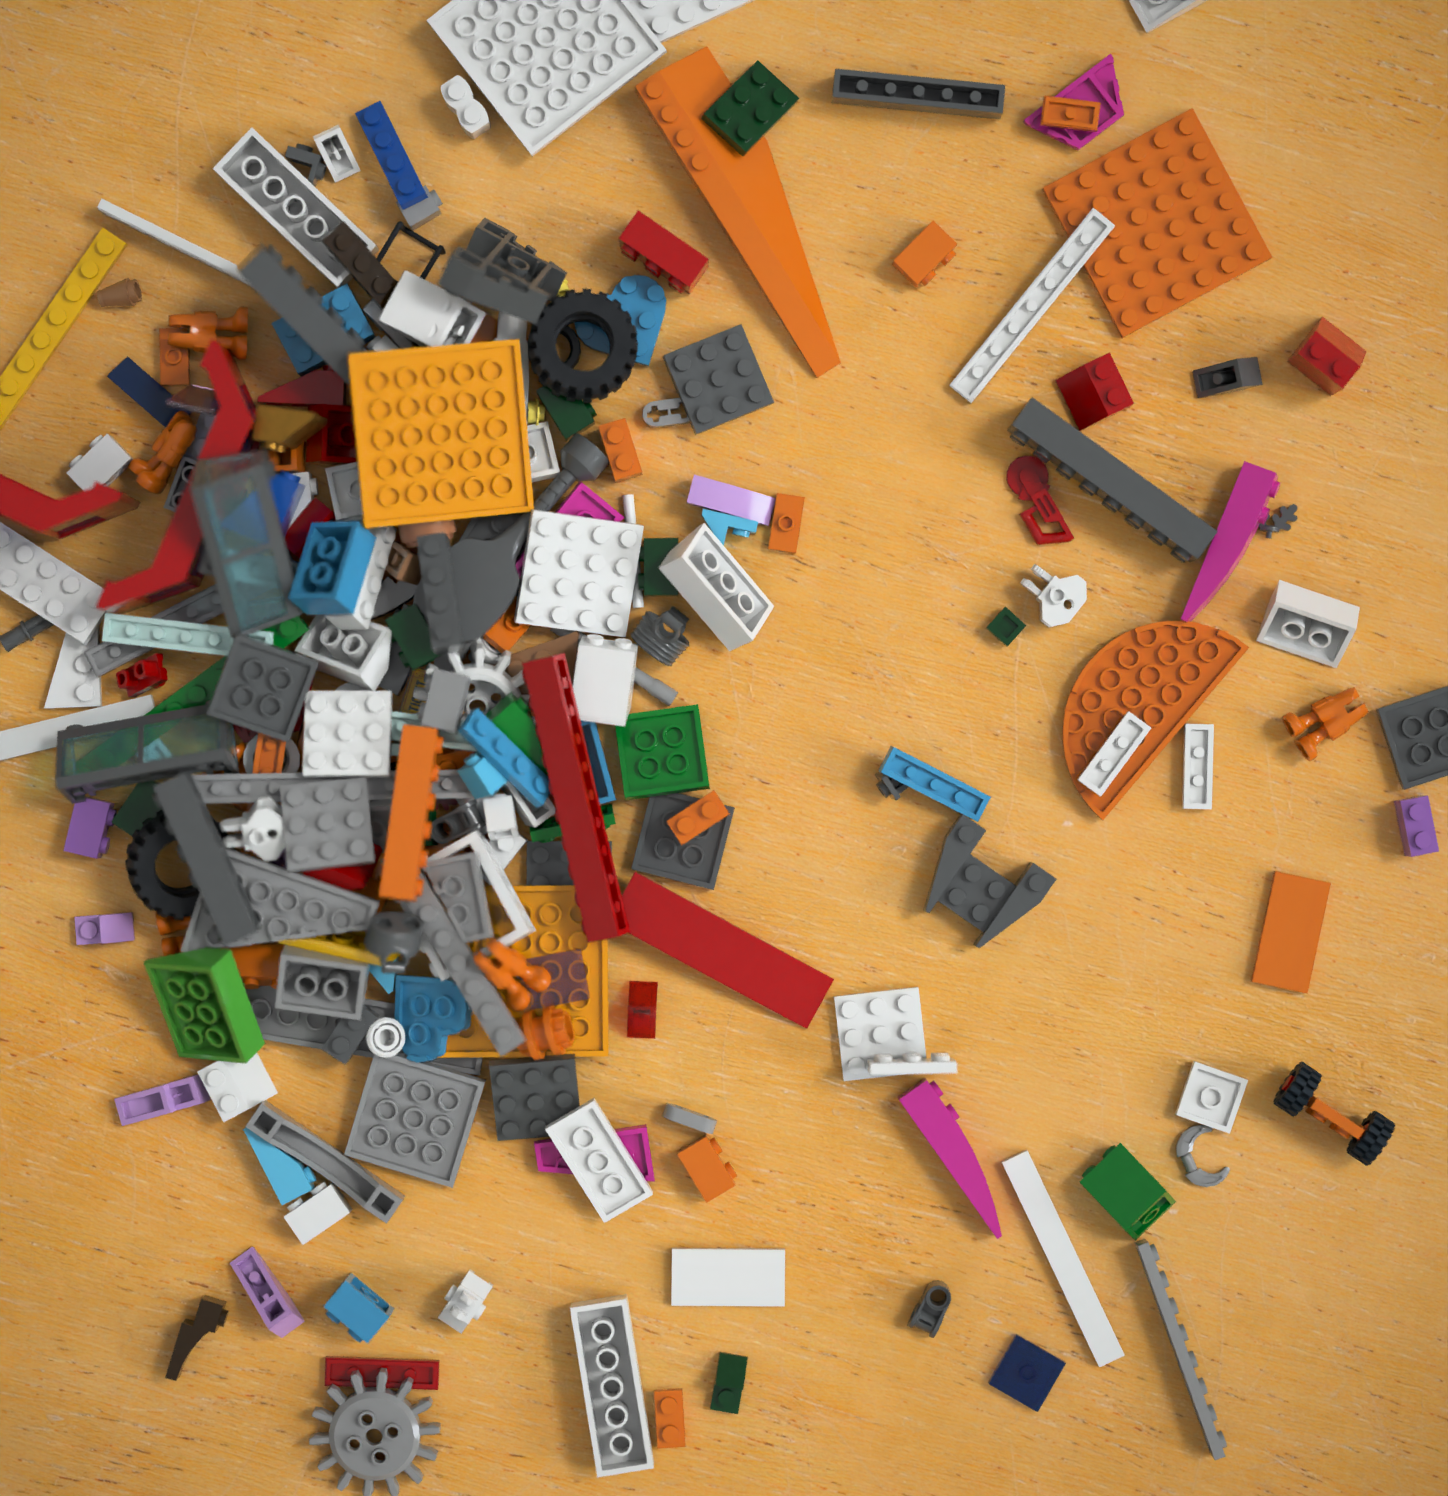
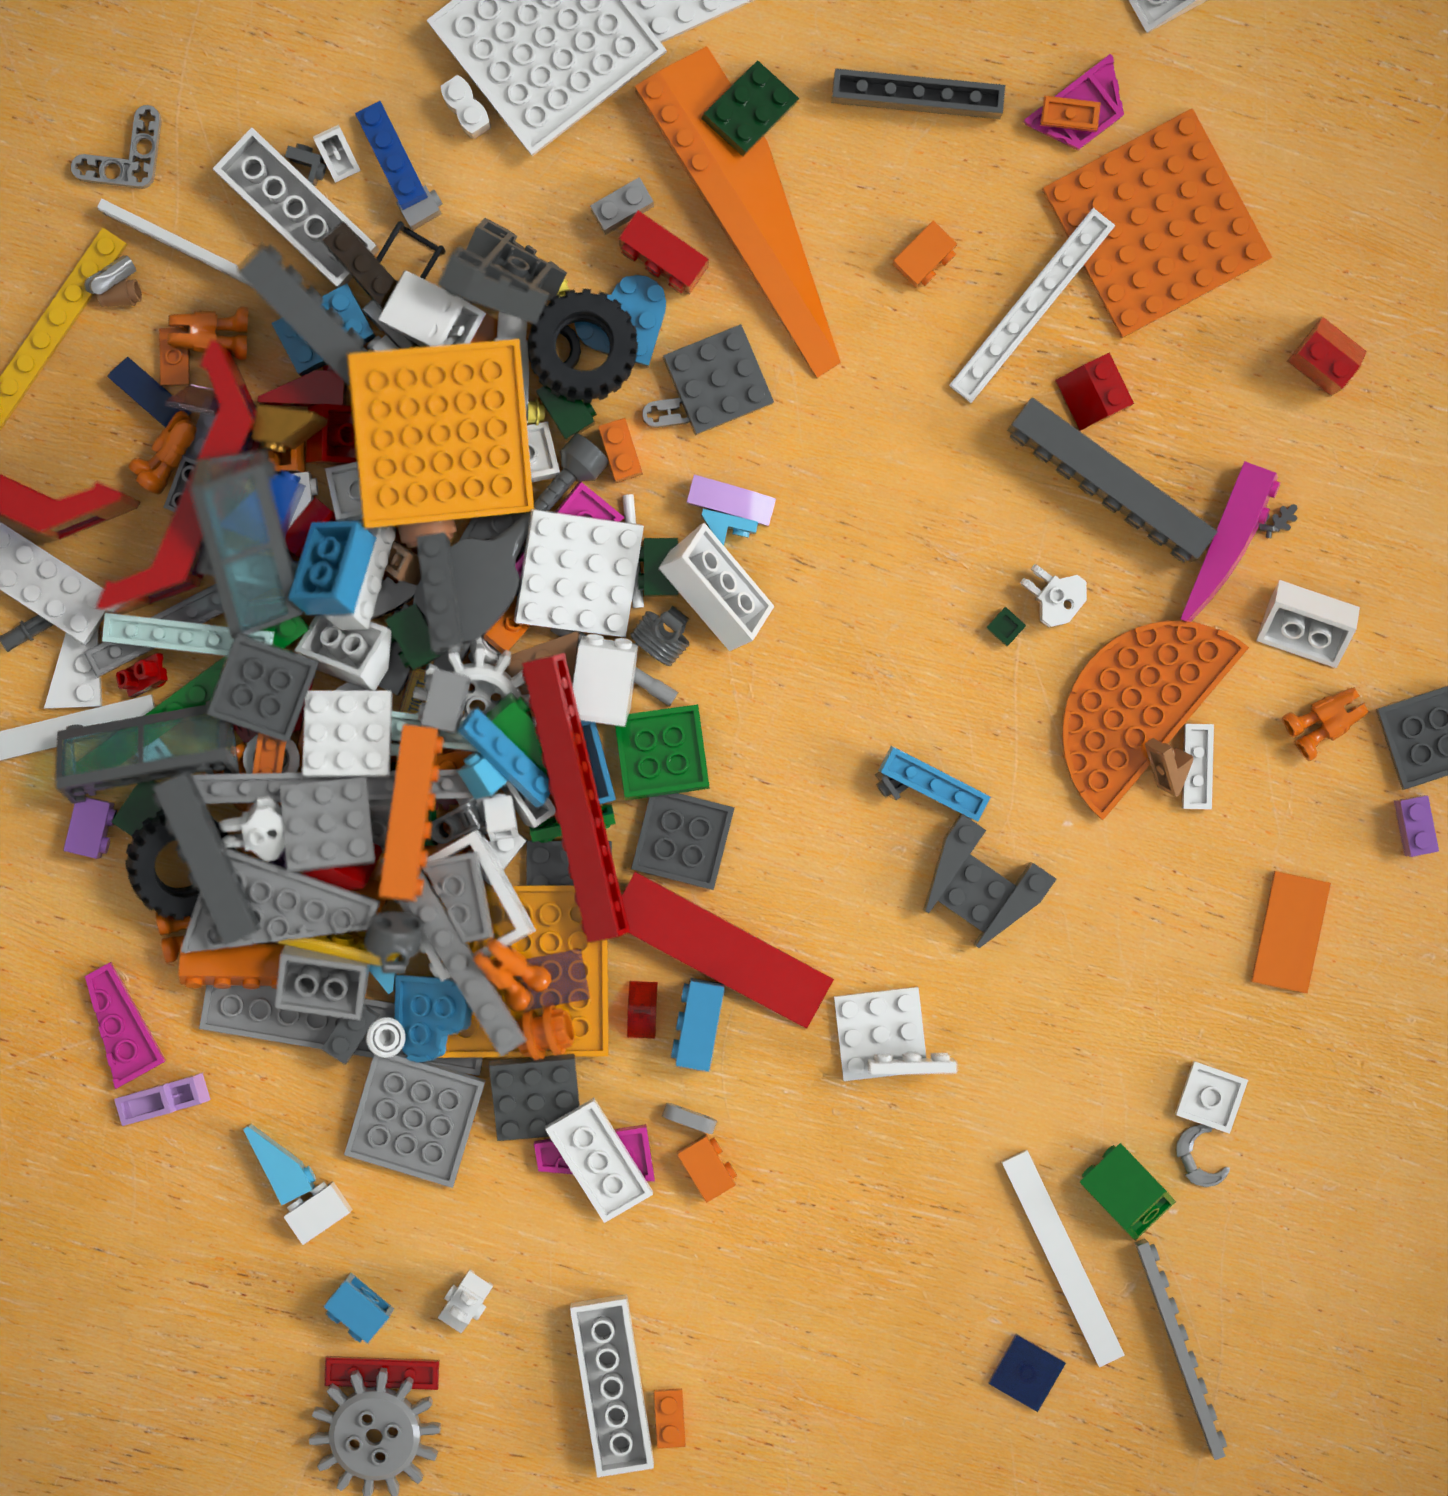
white brick [67,434,134,491] -> none
lavender slope [74,912,135,945] -> none
bright green slope [144,947,265,1064] -> none
dark brown slope [165,1295,229,1381] -> none
white slope [198,1053,278,1122] -> none
lavender slope [230,1246,305,1338] -> none
light grey arch [245,1100,405,1224] -> none
orange brick [666,790,730,845] -> none
white tile [671,1248,785,1307] -> none
dark green slope [710,1352,748,1414] -> none
orange plate [768,493,805,554] -> none
dark pink slope [898,1078,1002,1239] -> none
dark grey piece [907,1280,951,1338] -> none
red piece [1006,455,1074,545] -> none
white plate [1077,711,1151,797] -> none
dark grey slope [1192,357,1263,398] -> none
black plate [1273,1062,1395,1166] -> none
none -> light grey beam [71,105,162,189]
none -> light grey bar [84,255,136,294]
none -> dark pink wing [85,962,166,1089]
none -> light grey brick [590,177,654,235]
none -> dark azure brick [671,978,724,1072]
none -> medium nougat slope [1145,738,1194,797]

